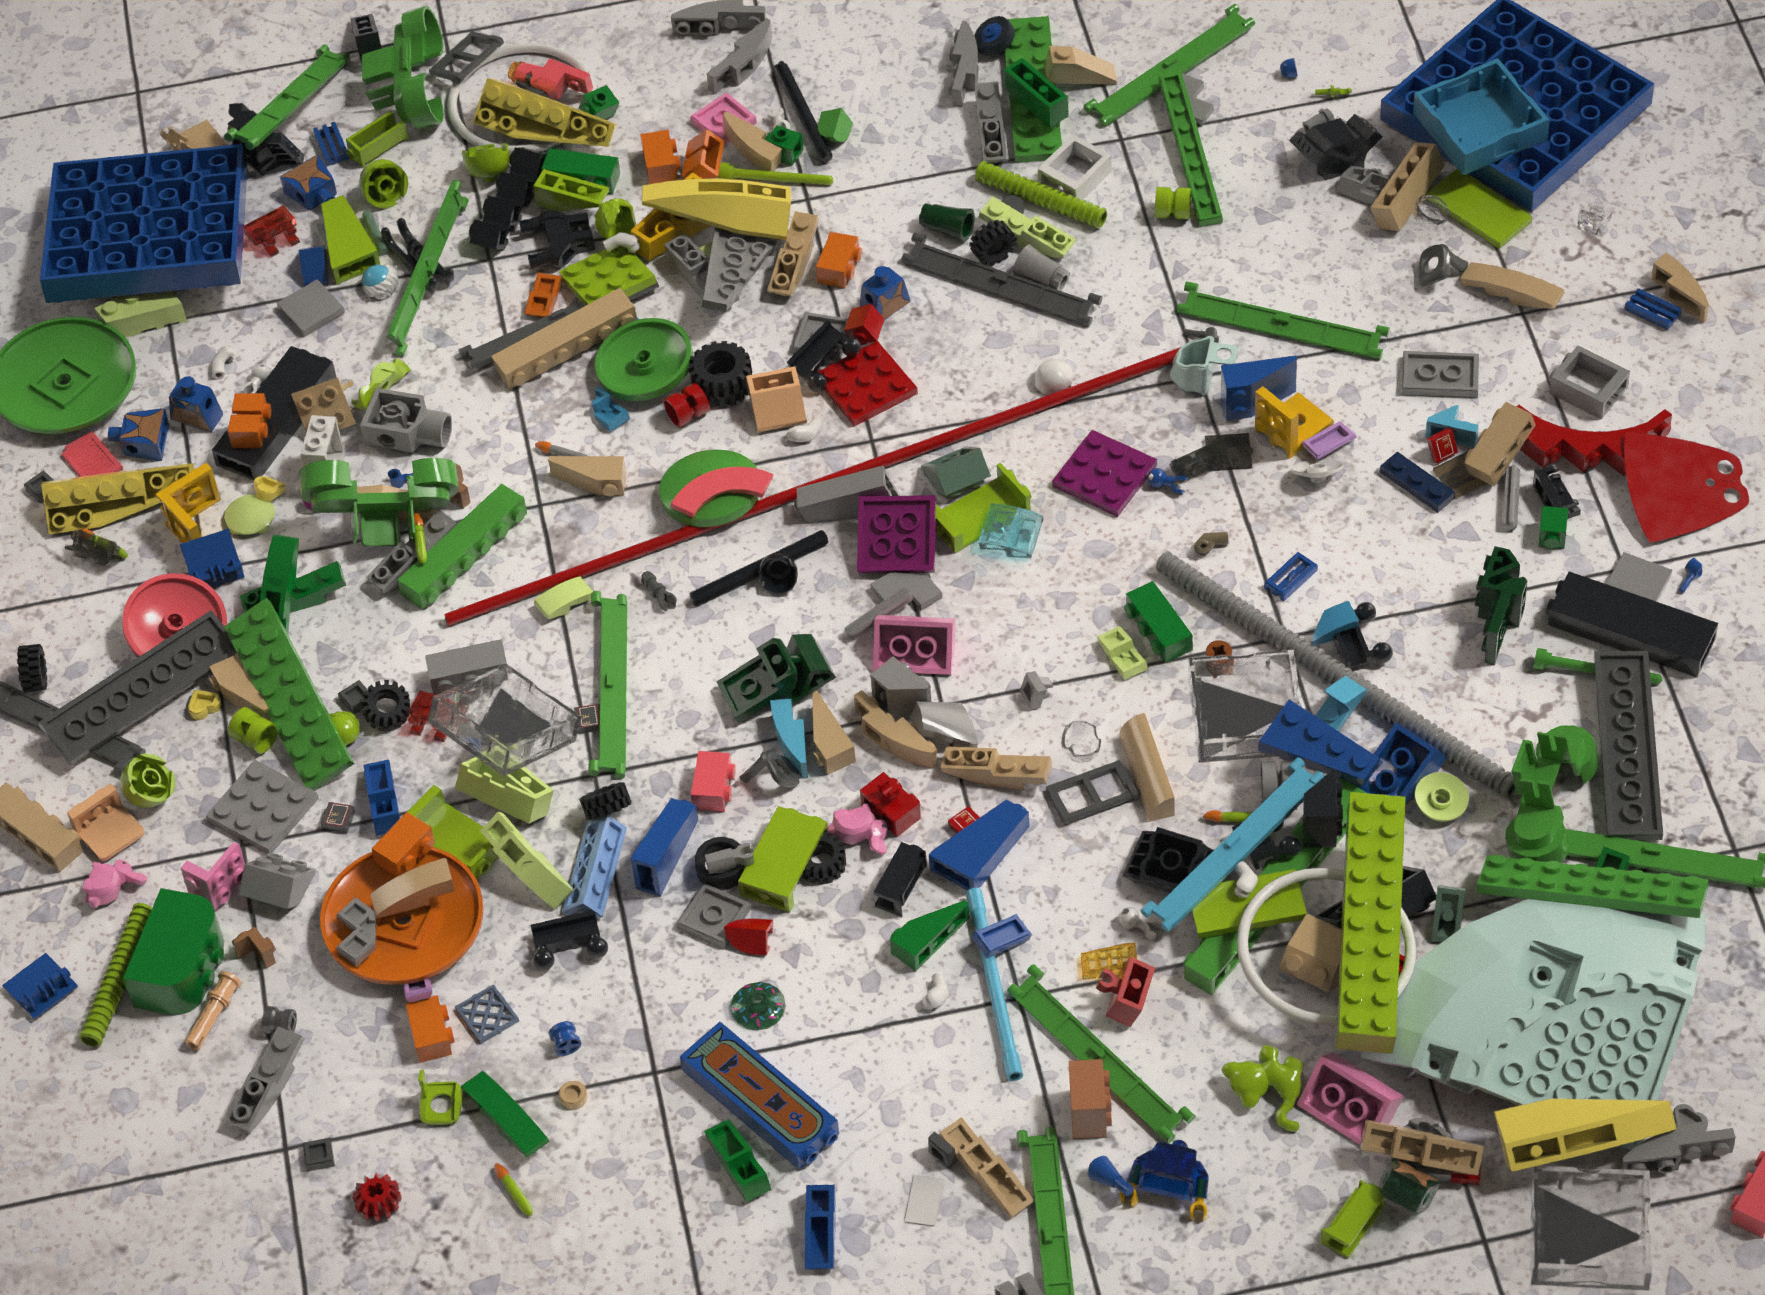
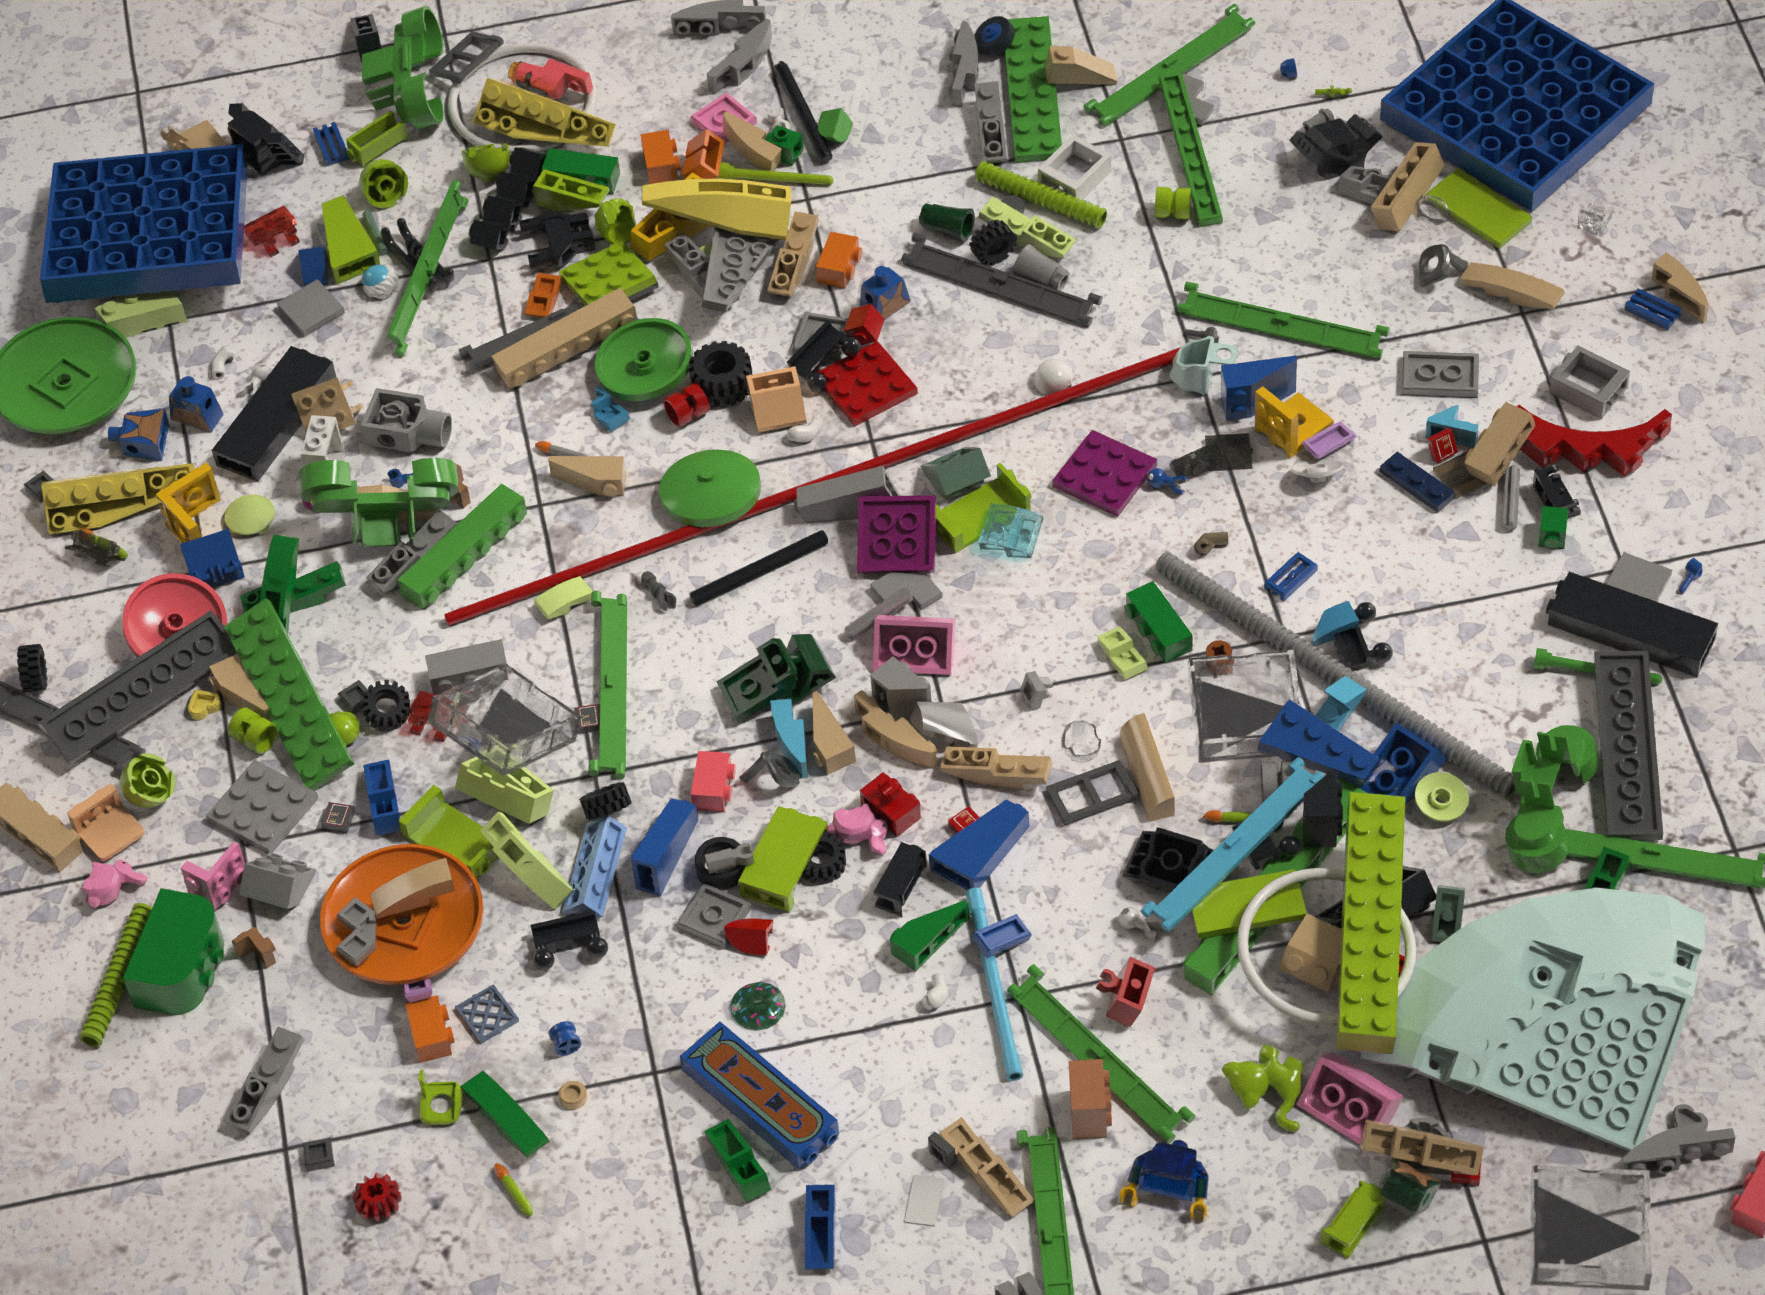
blue hinge [2,953,78,1019] -> none
coral window [61,431,123,477] -> none
light nougat pin [184,971,242,1051] -> none
bright green piece [224,44,350,150] -> none
orange piece [228,393,271,448] -> none
light yellow tile [254,476,285,501] -> none
flat silver wheel [261,1006,297,1034] -> none
blue torso [280,155,337,210] -> none
lime piece [351,358,411,410] -> none
orange piece [371,812,435,877] -> none
lime piece [414,513,427,564] -> none
green brick [579,85,620,120] -> none
white arm [603,233,640,253] -> none
coral tile [671,467,774,518] -> none
black hair [759,553,798,594] -> none
green brick [1004,58,1069,128] -> none
clear yellow slope [1080,942,1137,979] -> none
blue cone [1088,1155,1134,1196] -> none
white arm [1235,861,1258,899] -> none
dark azure tile [1413,58,1549,175] -> none
dark green piece [1475,546,1528,665] -> none
bright green plate [1477,855,1709,918] -> none
light yellow wedge [1494,1098,1676,1172] -> none
red piece [1624,432,1749,543] -> none

